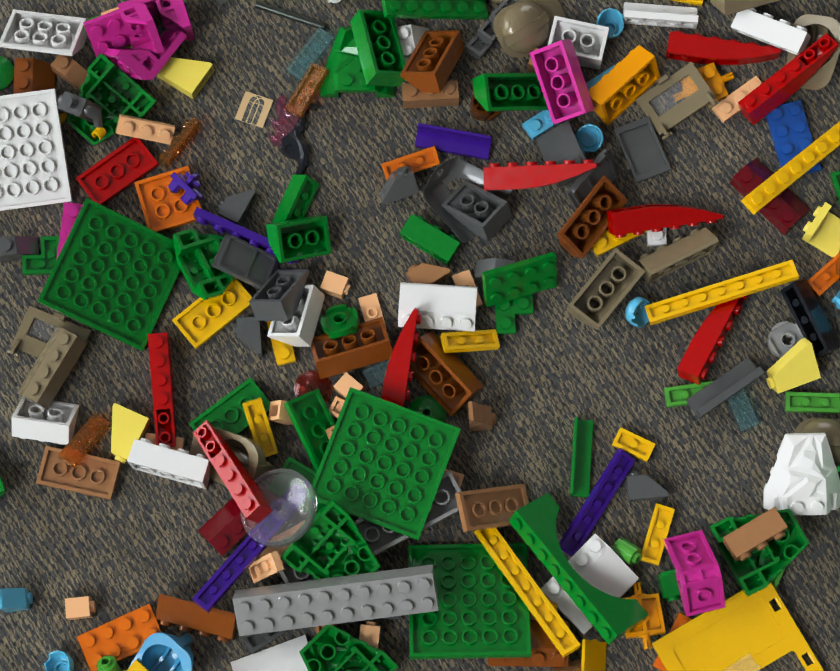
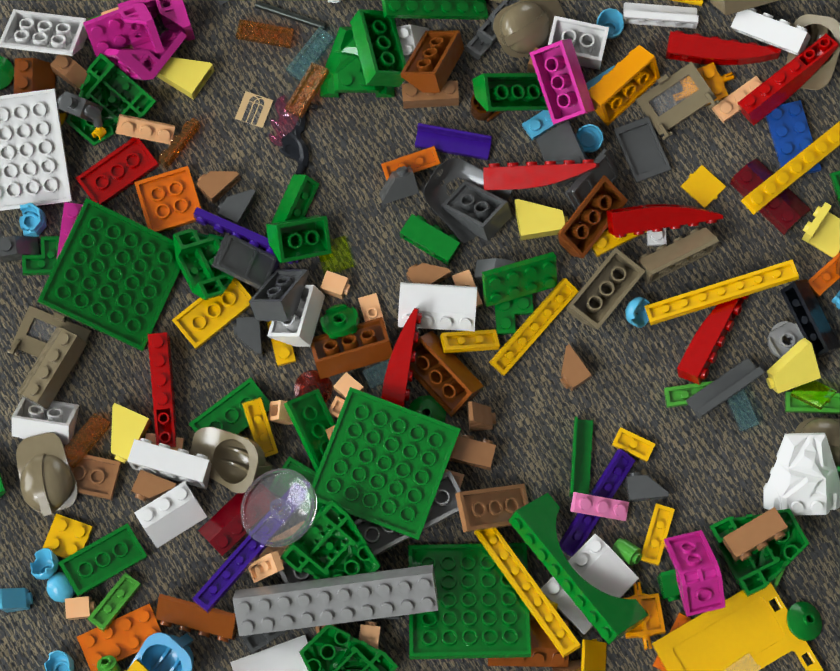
dark purple hips [168,172,204,205] -> none
red slope [193,420,273,524] -> none
none -> dark tan piece [16,432,78,516]
none -> medium azure hair [19,203,47,237]
none -> medium azure hair [30,548,59,580]
none -> yellow plate [43,513,93,559]
none -> medium azure hair [46,572,76,603]
none -> green plate [58,523,147,597]
none -> bright green plate [87,573,141,632]
none -> medium nougat slope [131,469,177,502]
none -> white slope [134,481,207,548]
none -> medium nougat slope [196,171,241,204]
none -> clear orange plate [236,19,294,49]
none -> clear neon green piece [319,236,354,275]
none -> medium nougat brick [449,435,496,470]
none -> yellow plate [489,278,579,376]
none -> light yellow slope [514,199,568,240]
none -> medium nougat slope [560,344,592,391]
none -> bright pink plate [570,492,629,521]
none -> yellow piece [681,165,726,208]
none -> green dish [787,601,822,641]
none -> clear neon green piece [790,380,837,410]

